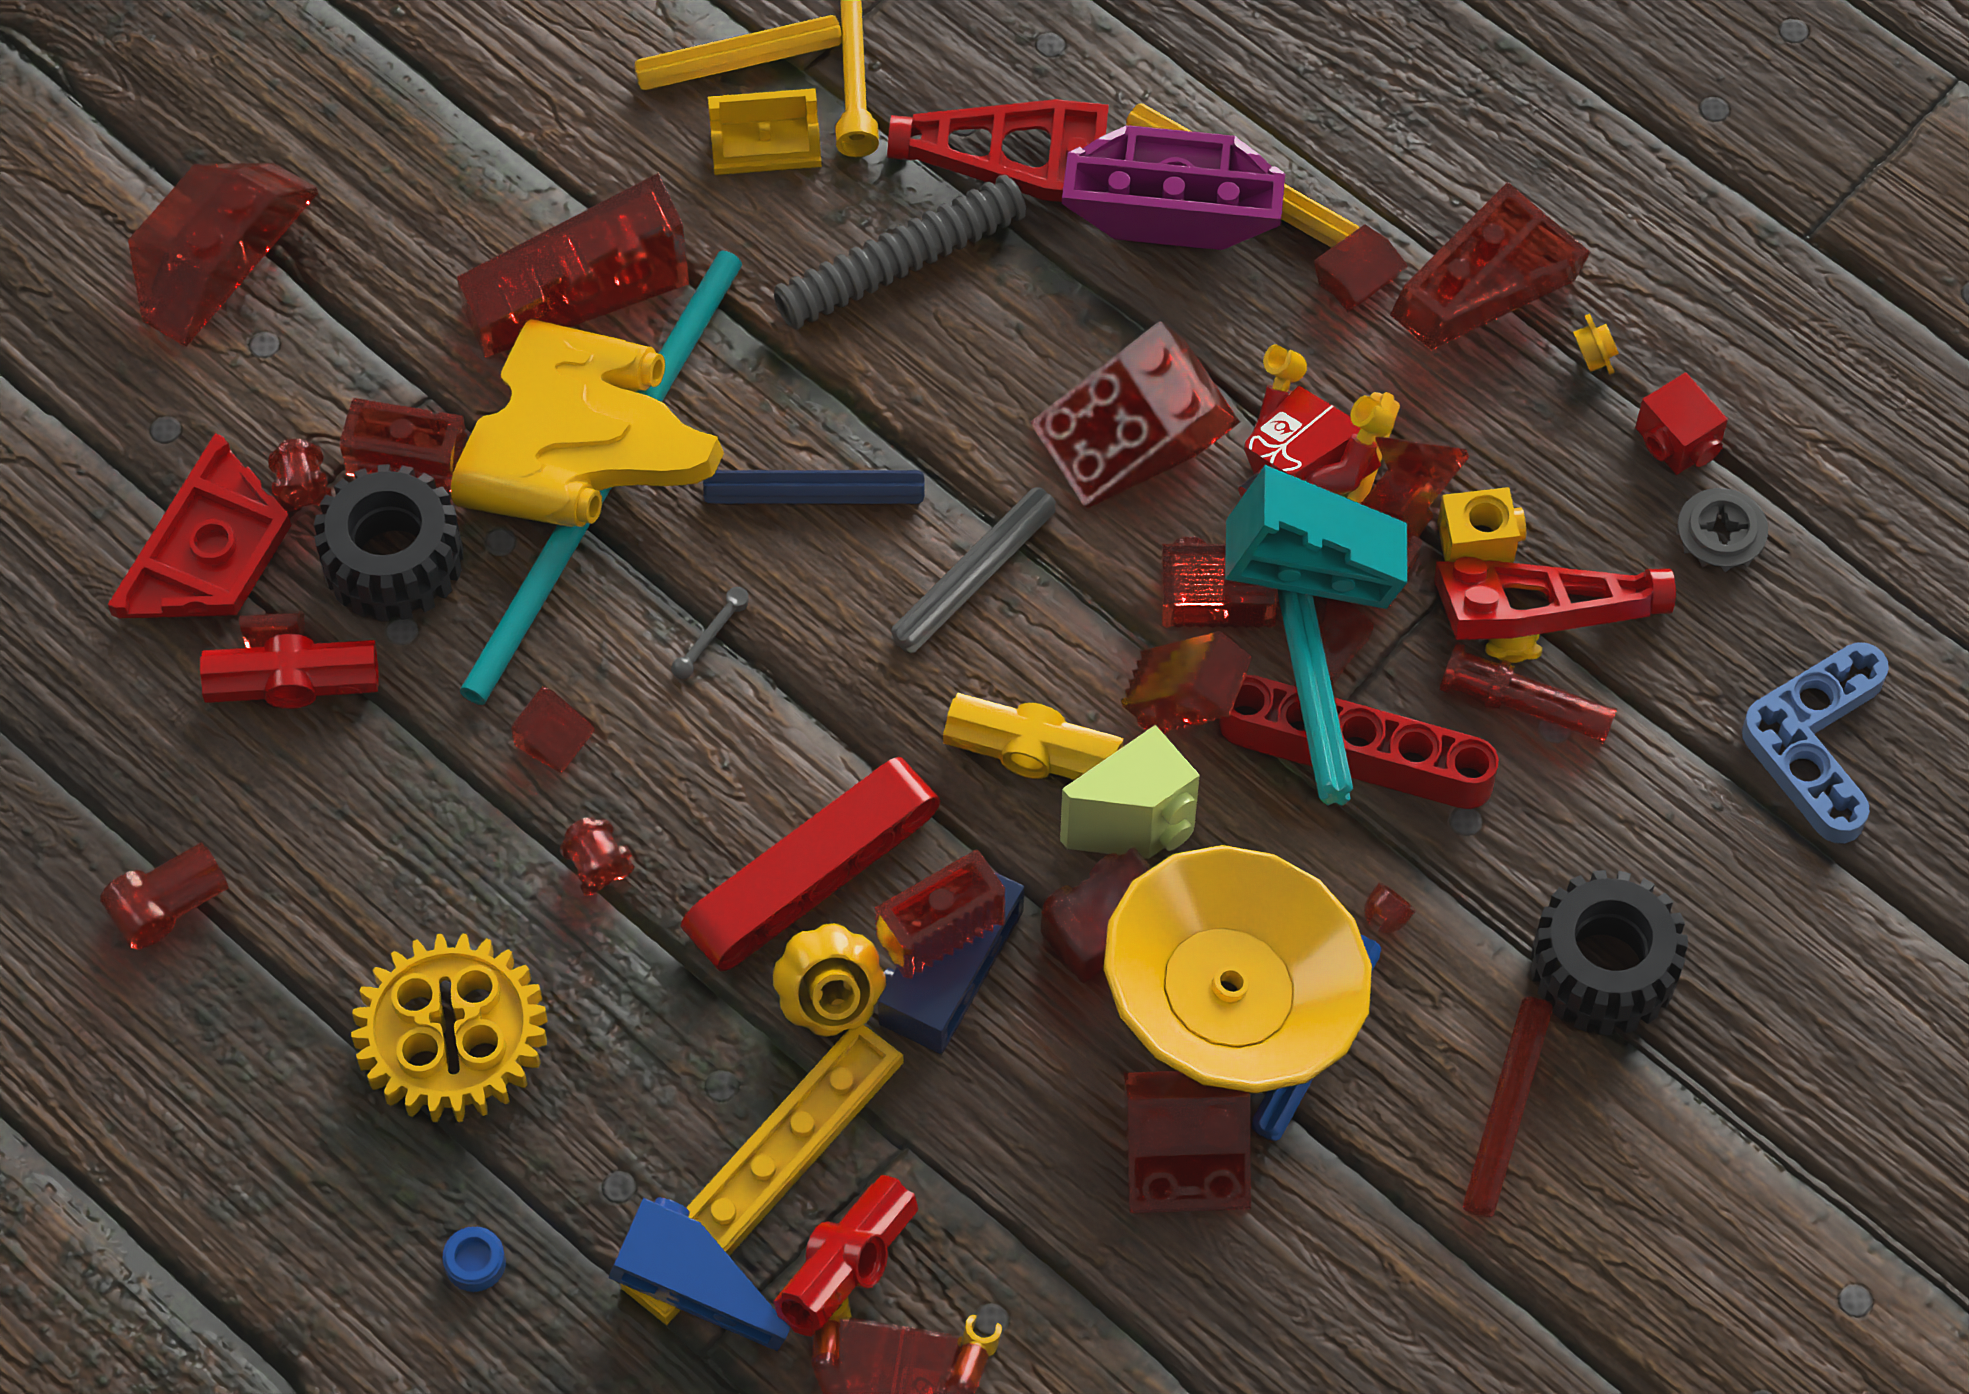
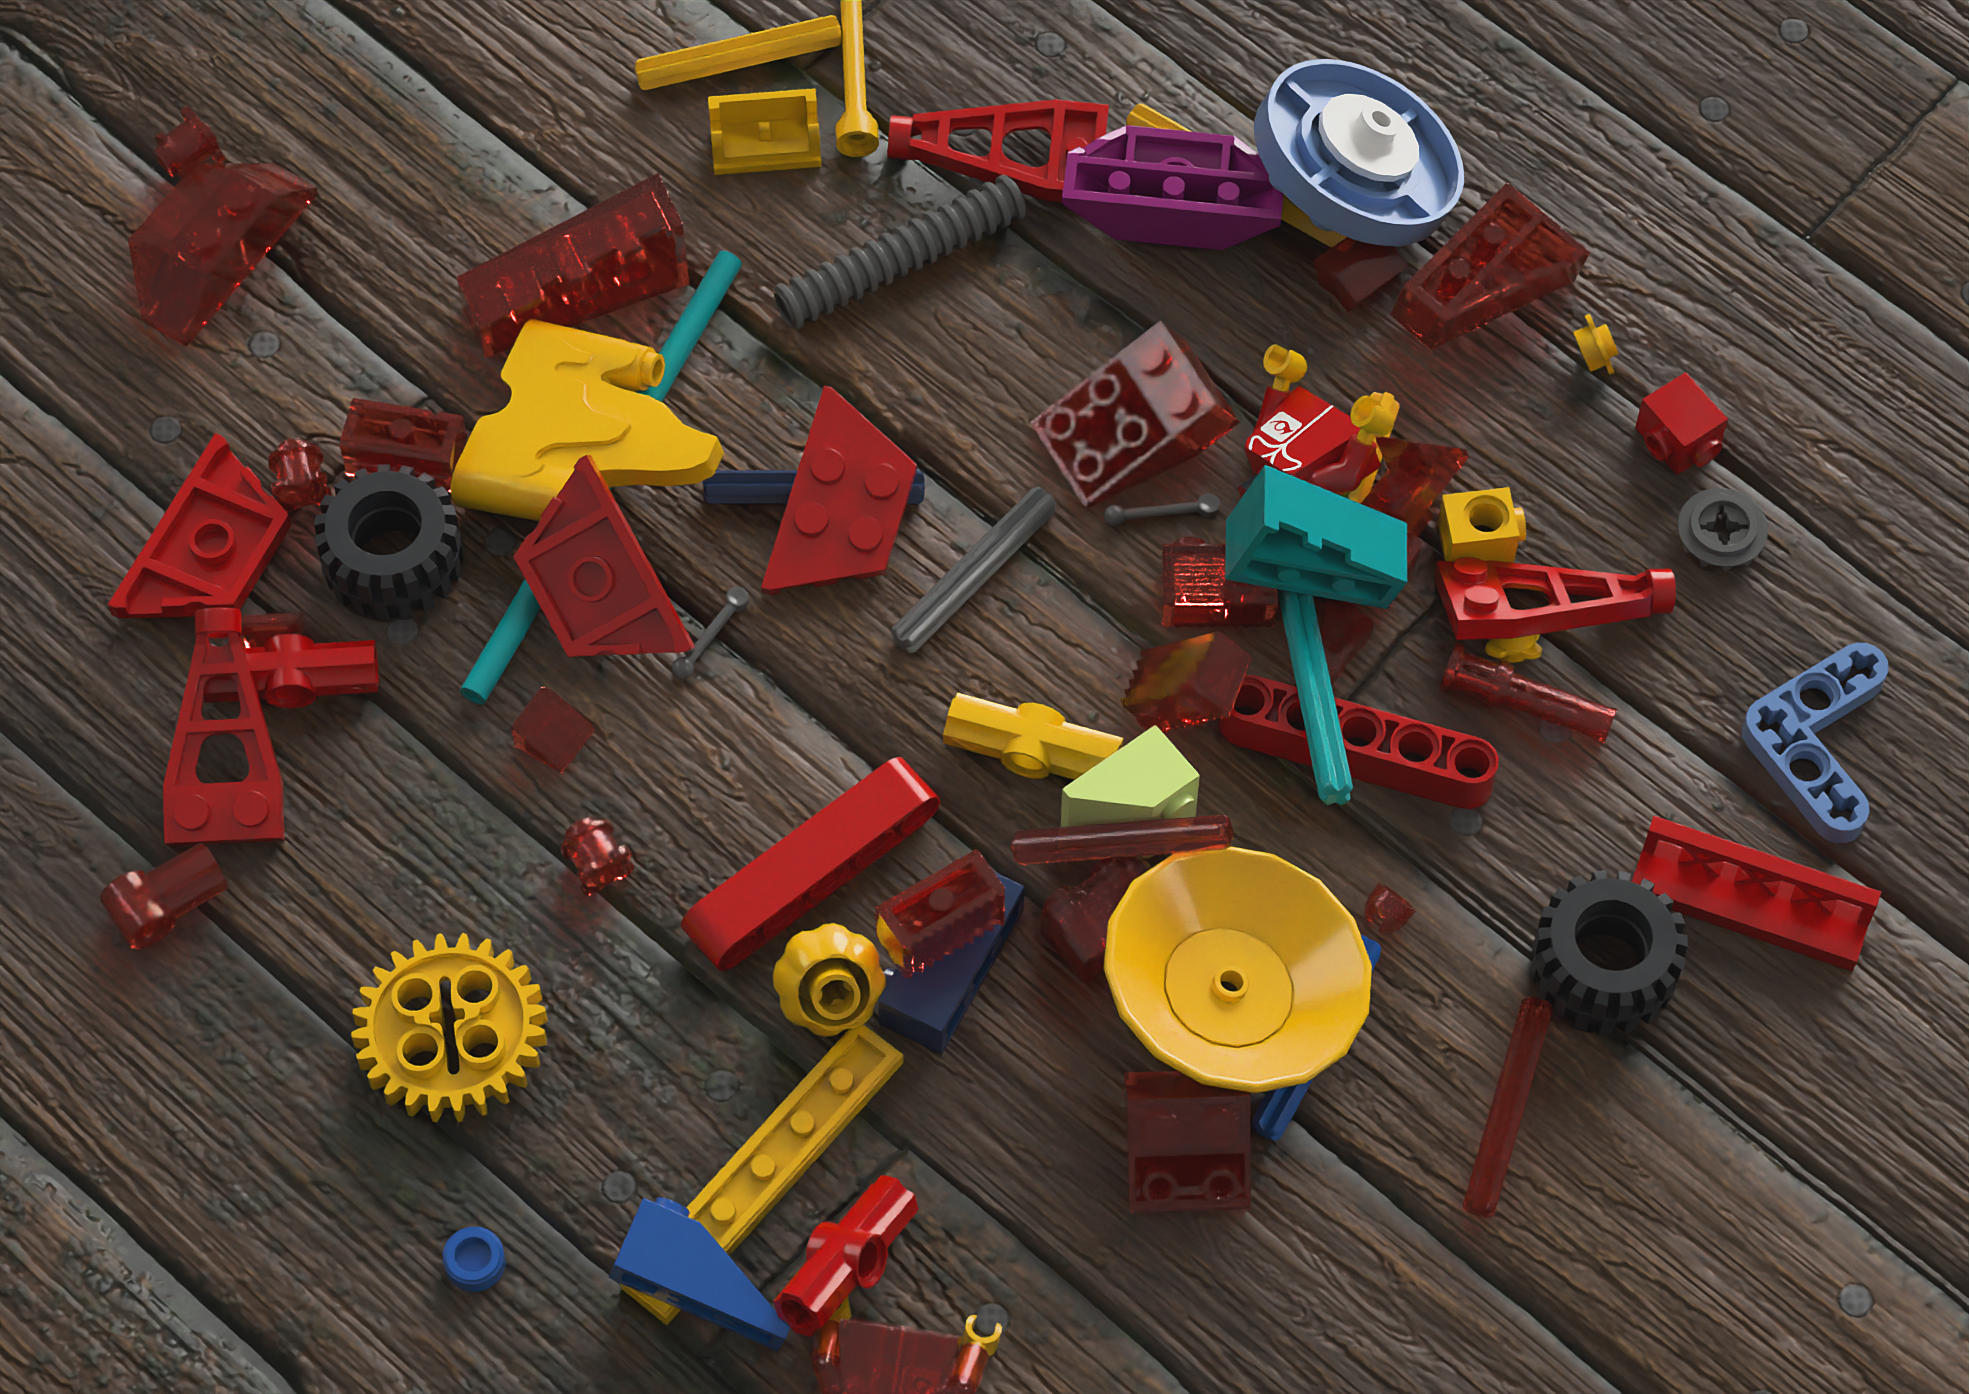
none -> clear red brick [153,106,226,180]
none -> red plate [163,608,285,847]
none -> red wing [513,455,696,657]
none -> red wing [761,386,917,595]
none -> clear red axle [1010,814,1234,865]
none -> dark grey hinge [1104,493,1220,527]
none -> medium blue piece [1254,59,1464,247]
none -> red fence [1631,816,1881,971]

